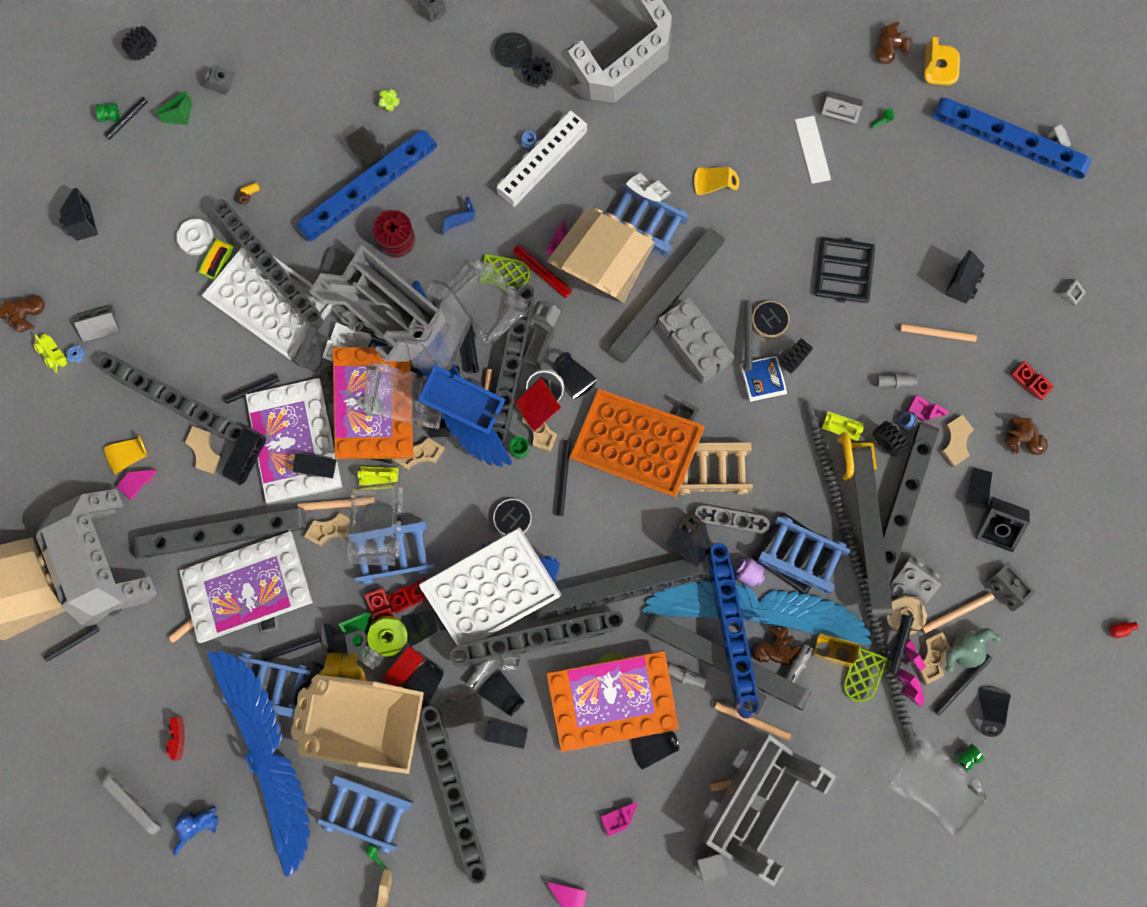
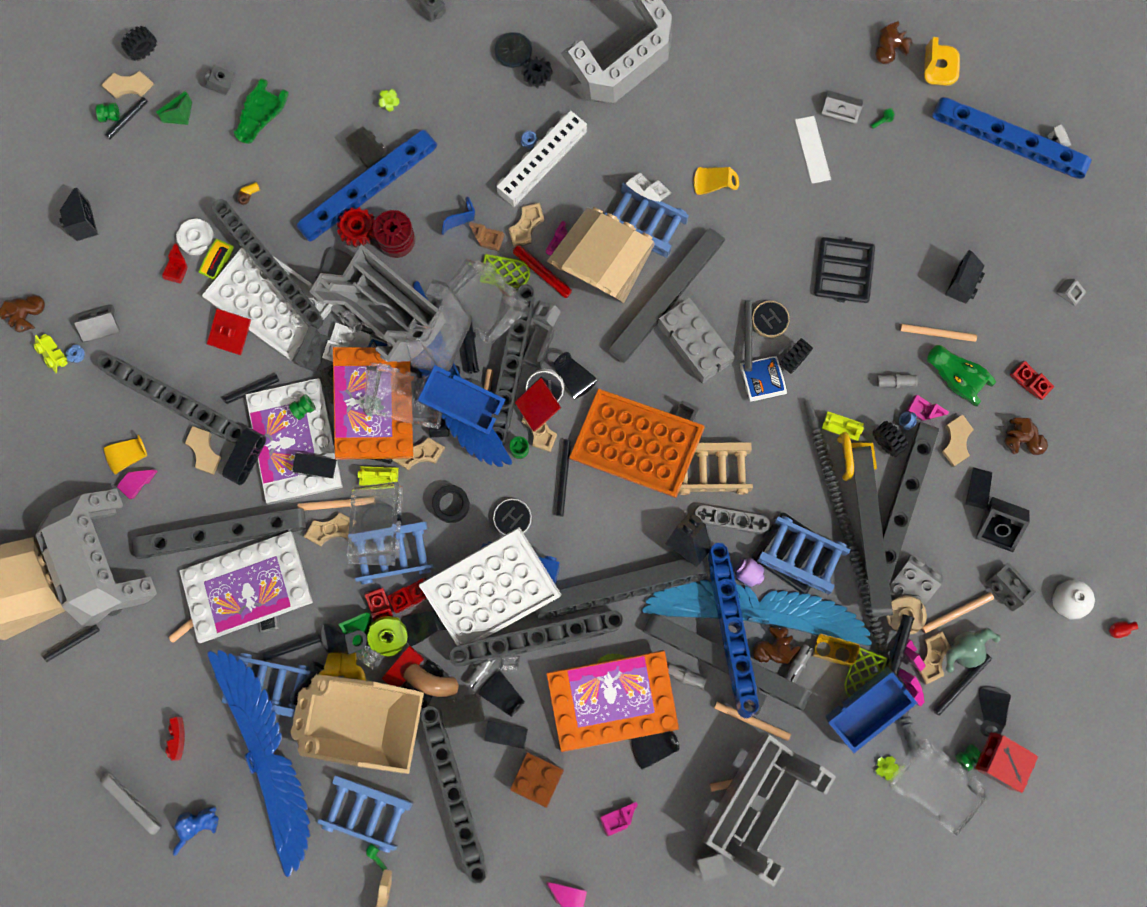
none -> tan tile [102,71,154,98]
none -> red slope [162,244,188,284]
none -> red piece [207,309,252,355]
none -> green animal [234,78,289,144]
none -> green wheel [289,394,316,420]
none -> red gear [337,207,375,248]
none -> medium nougat cylinder [404,664,458,697]
none -> black tyre [432,485,470,523]
none -> medium nougat slope [469,222,505,251]
none -> tan tile [509,203,544,247]
none -> dark orange brick [510,753,564,808]
none -> blue piece [825,667,917,753]
none -> lime plant [875,756,901,781]
none -> green animal [927,345,996,407]
none -> brick [974,732,1038,793]
none -> white cylinder [1052,580,1095,620]

